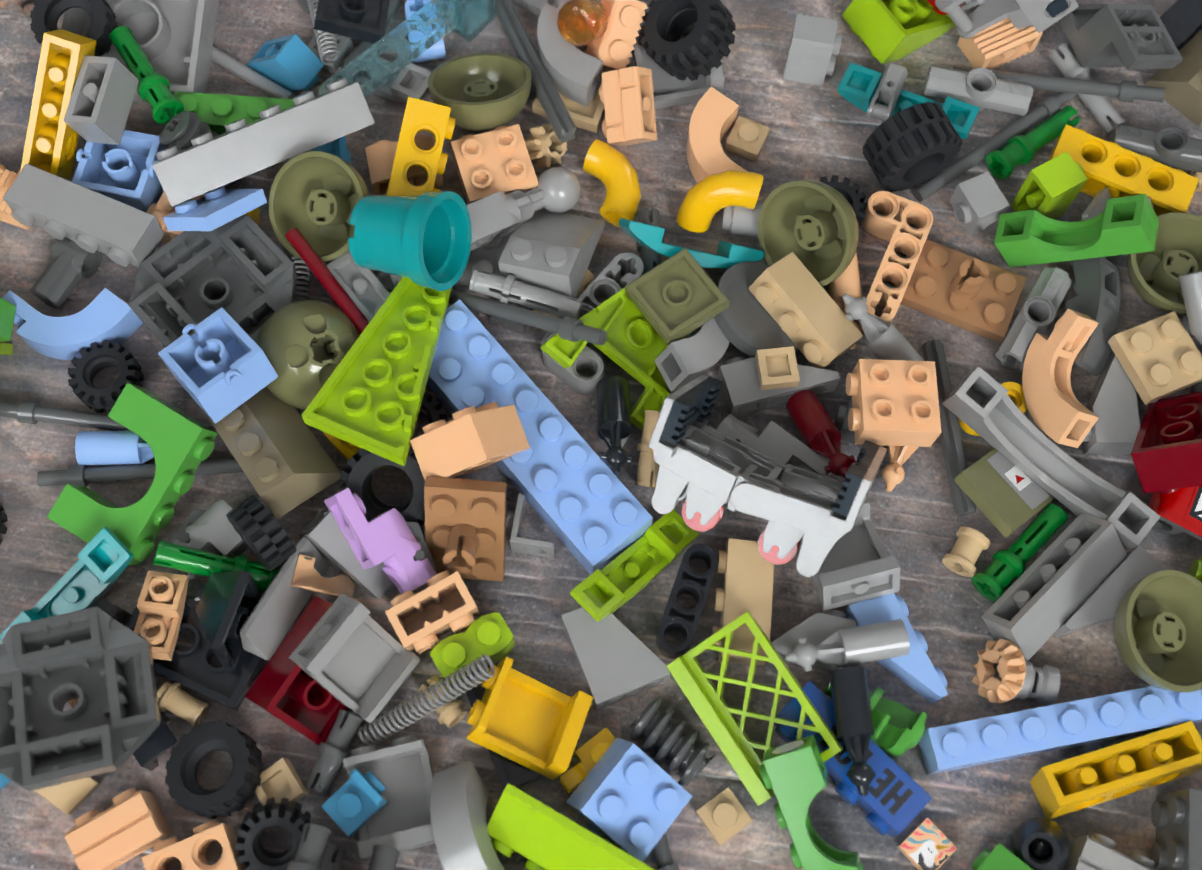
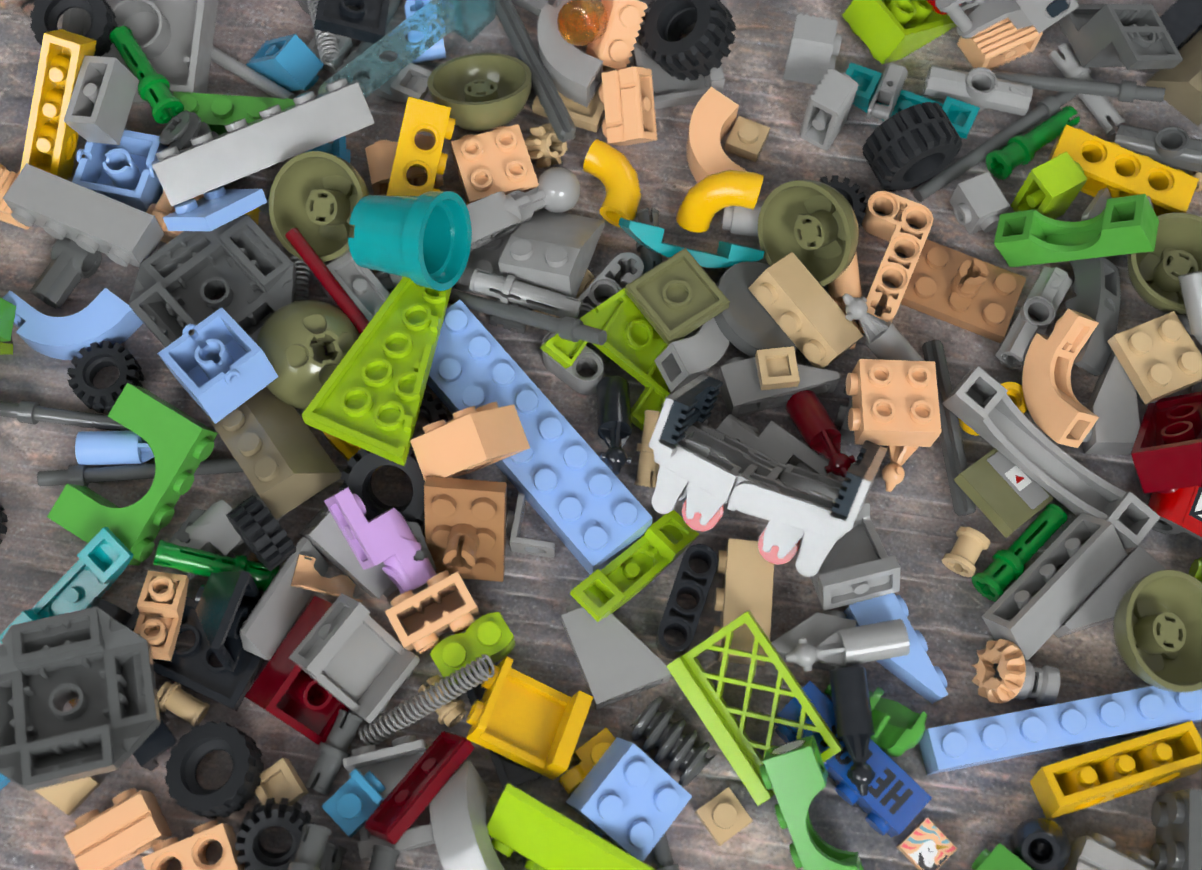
none -> dark red tile [363,731,475,845]
none -> light grey brick [799,69,859,150]

